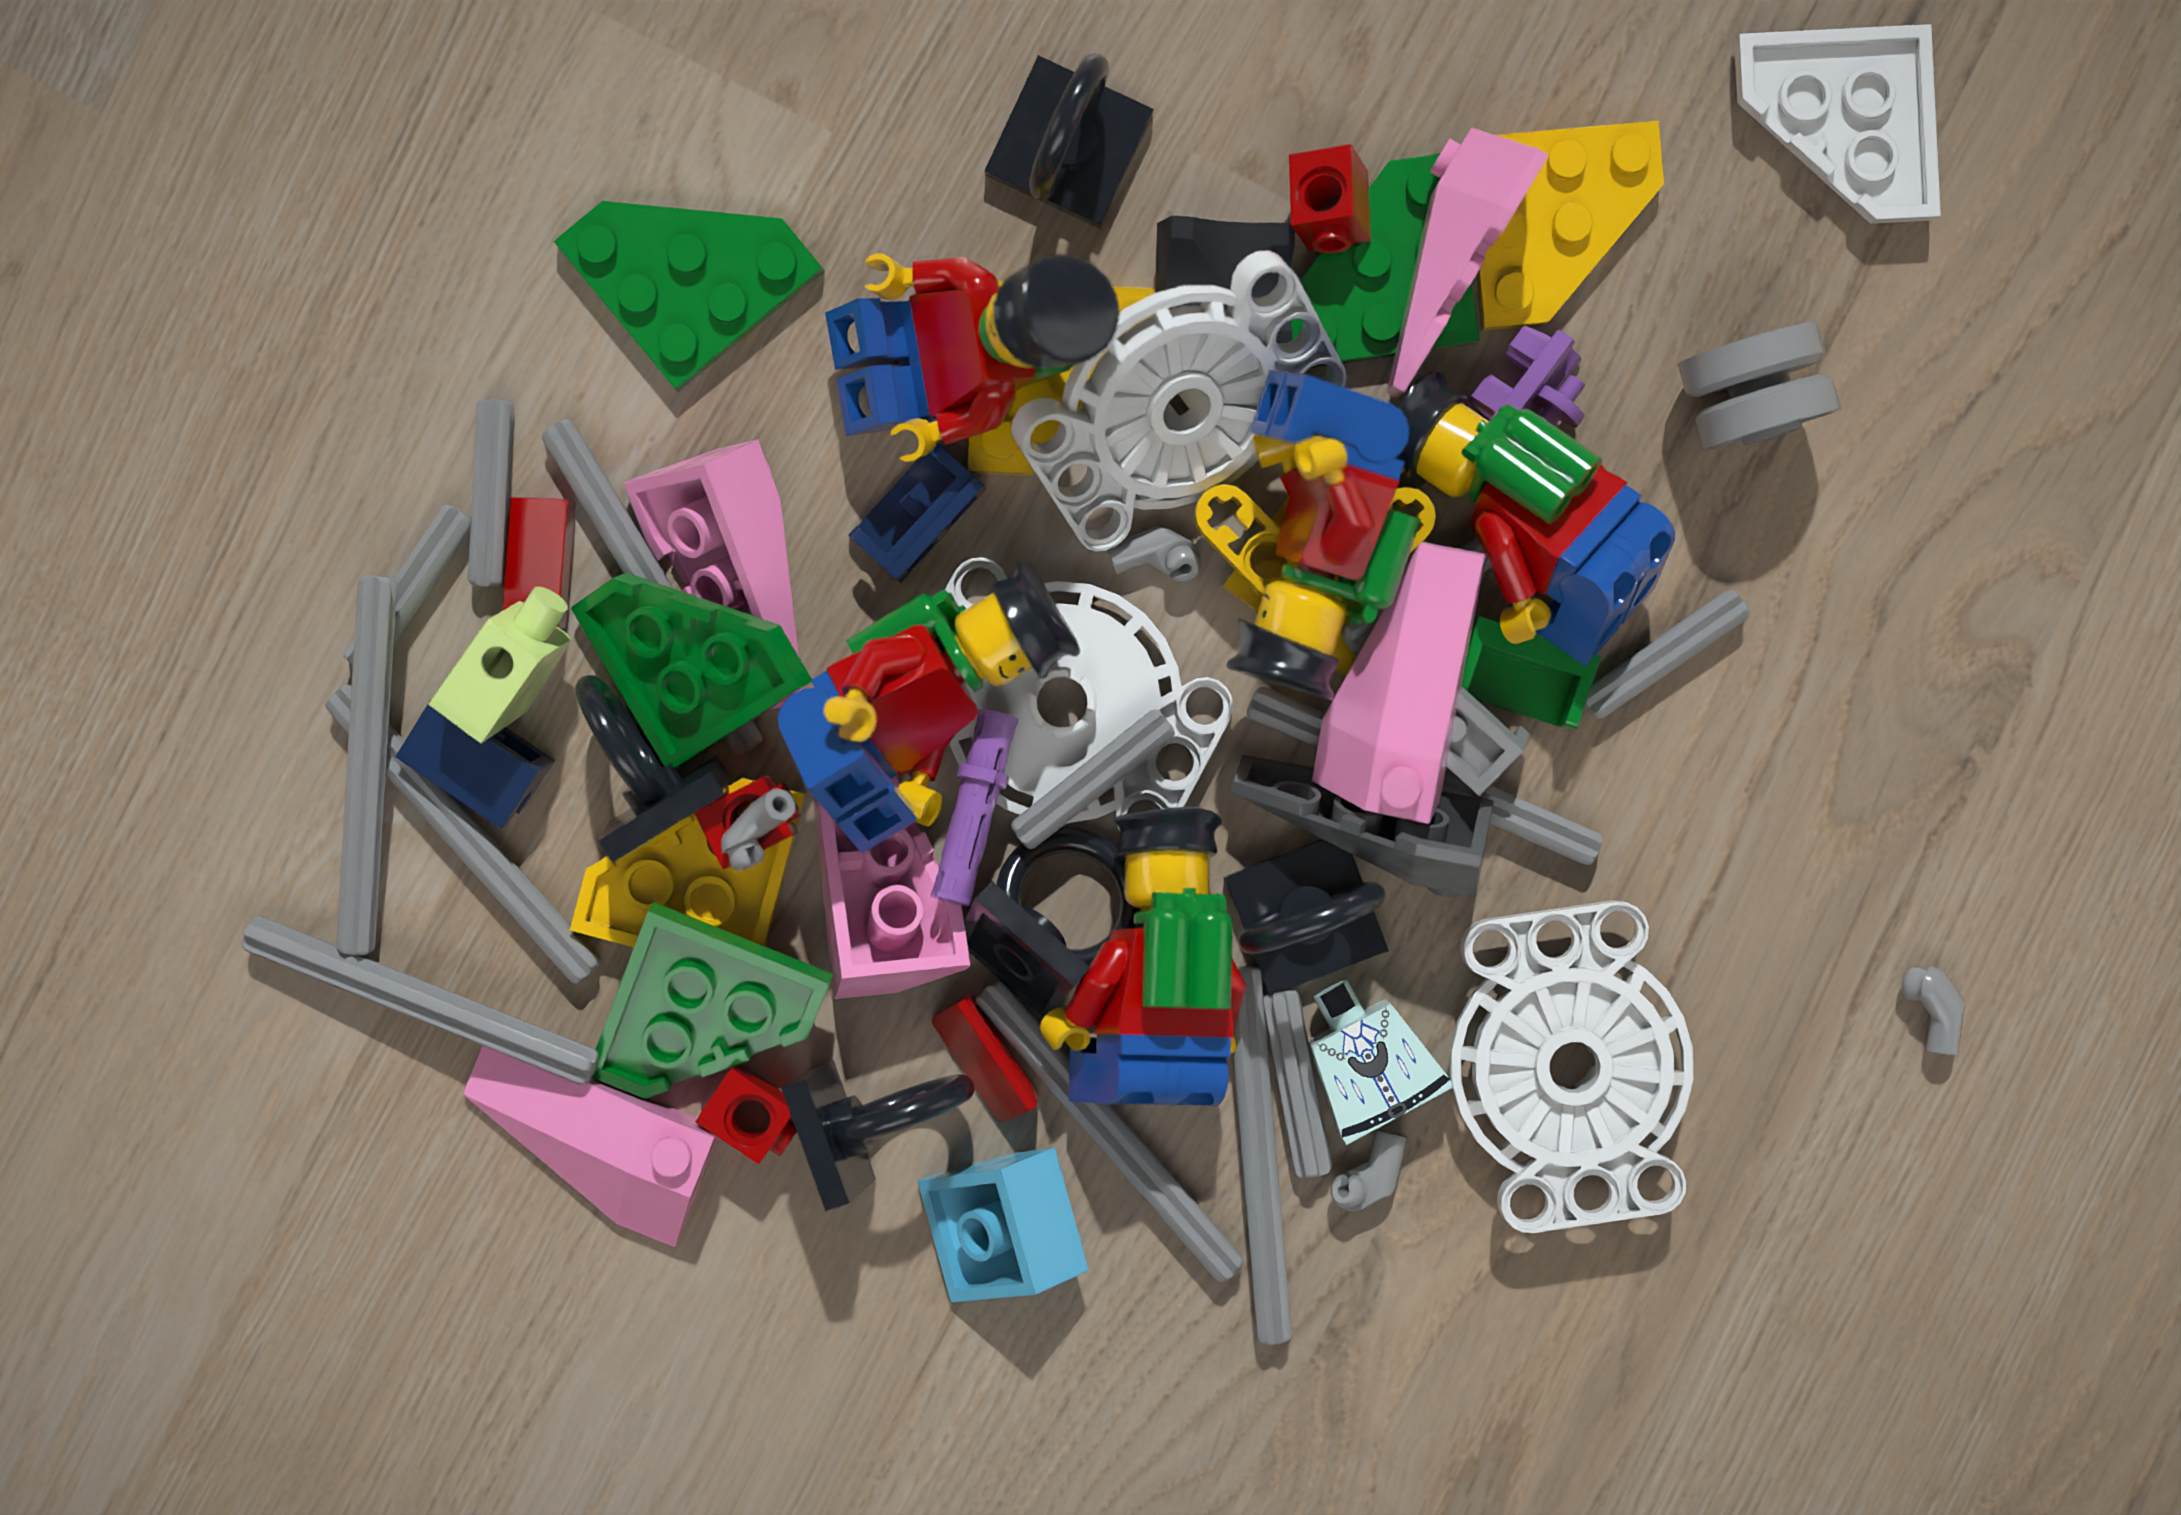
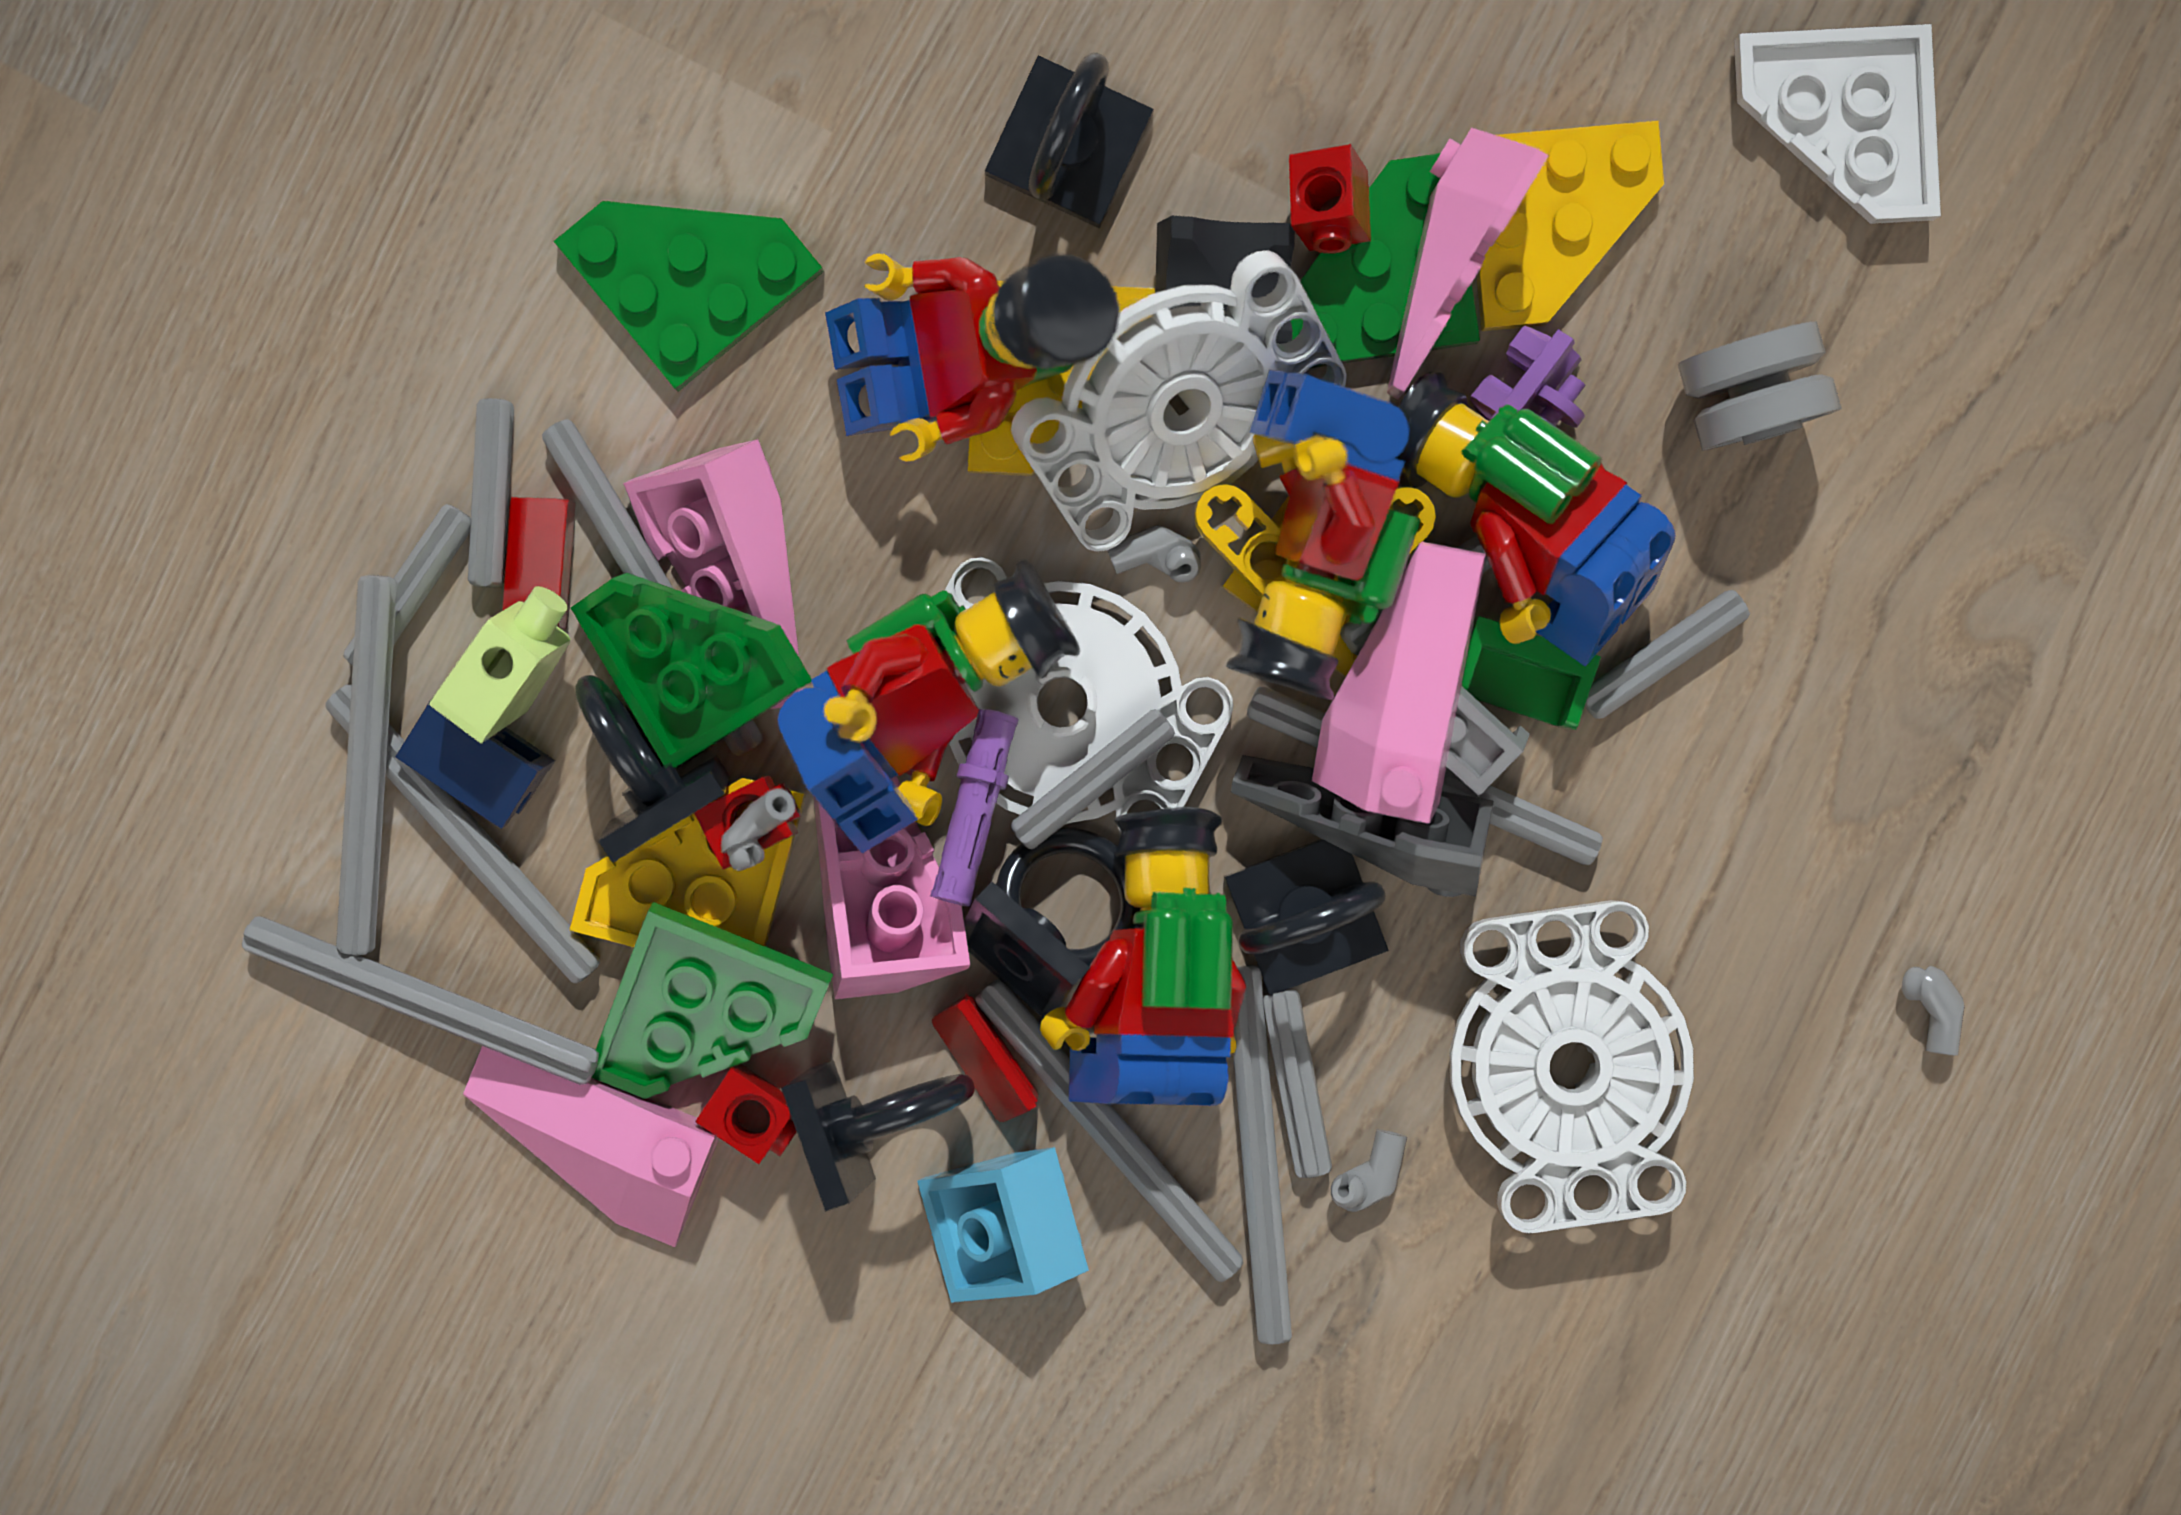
dark blue hinge [848,443,986,583] -> none
light aqua torso [1308,980,1454,1145] -> none

